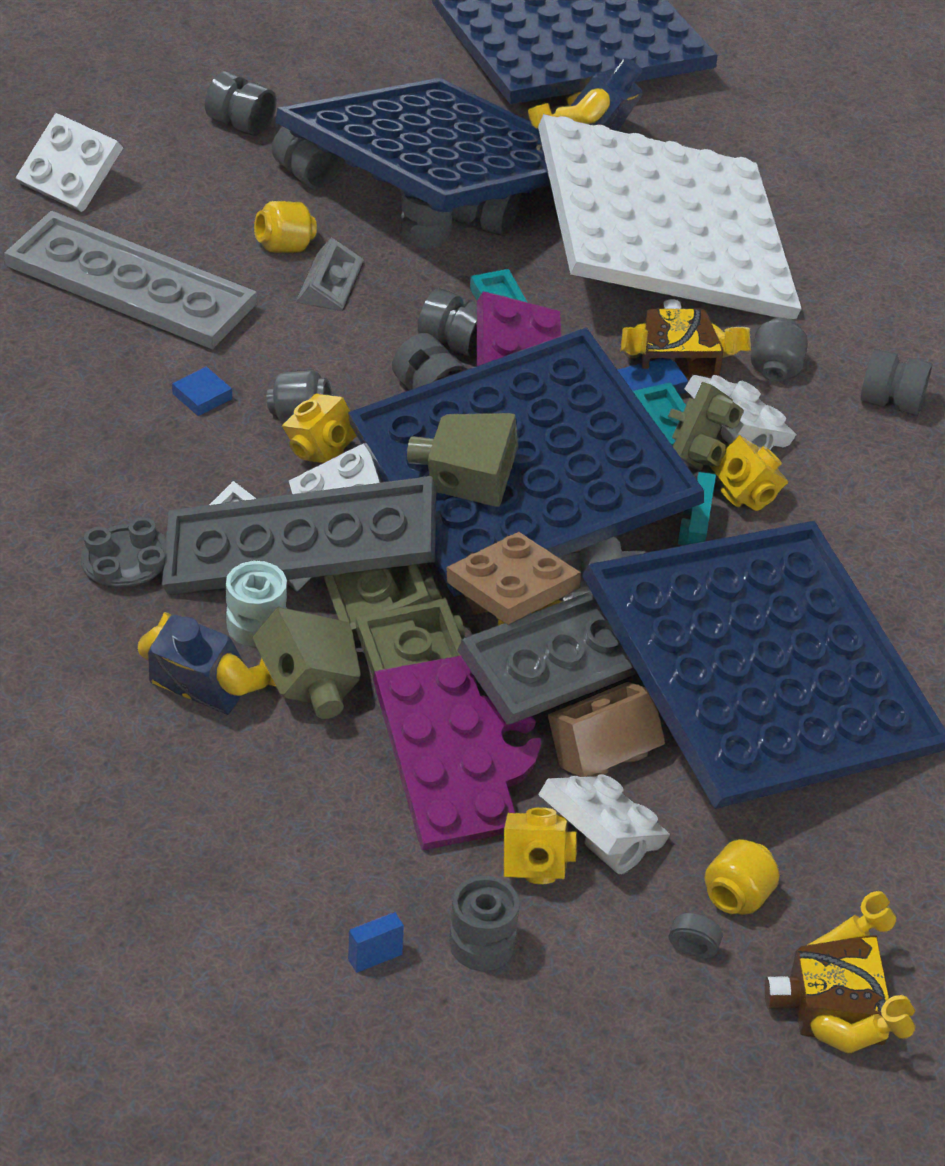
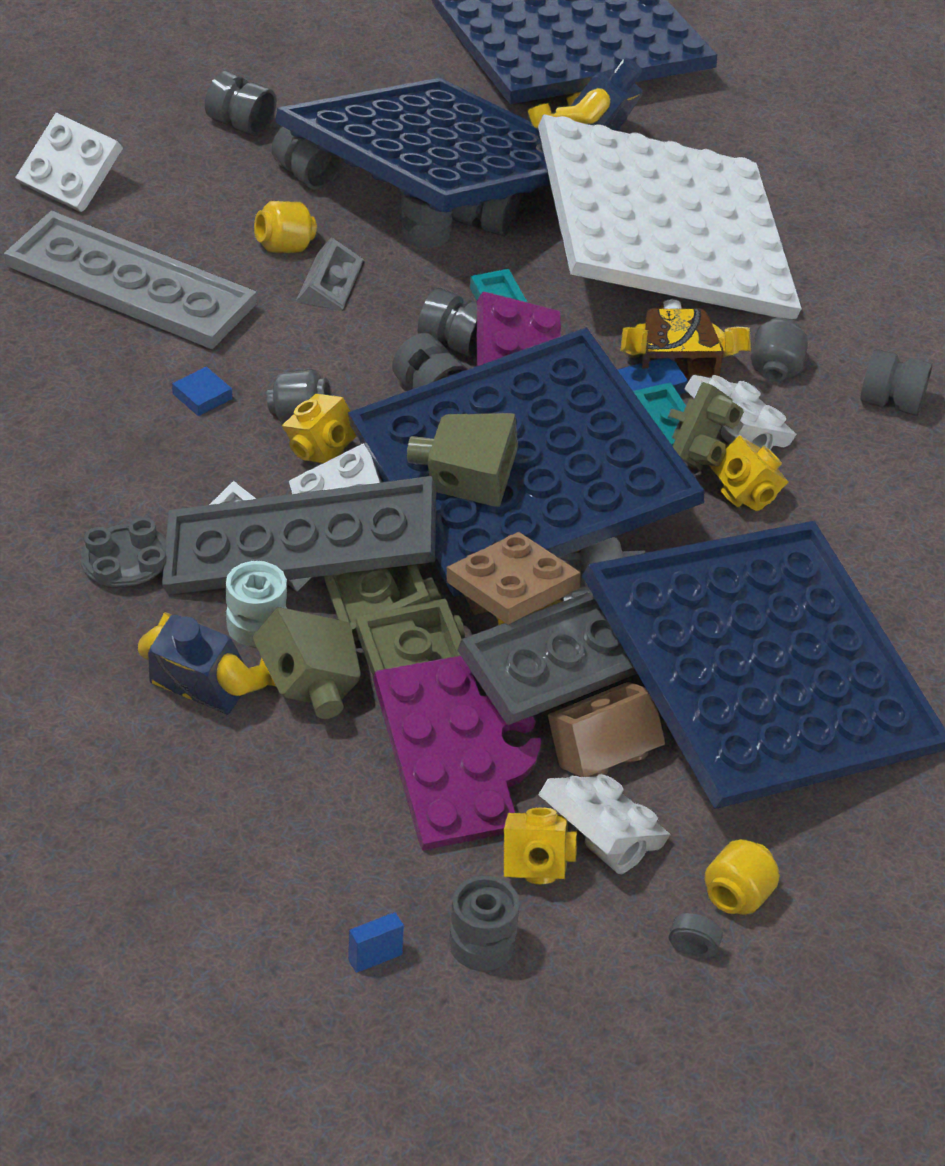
teal plate [678,472,716,545] -> none
torso [765,891,916,1053] -> none

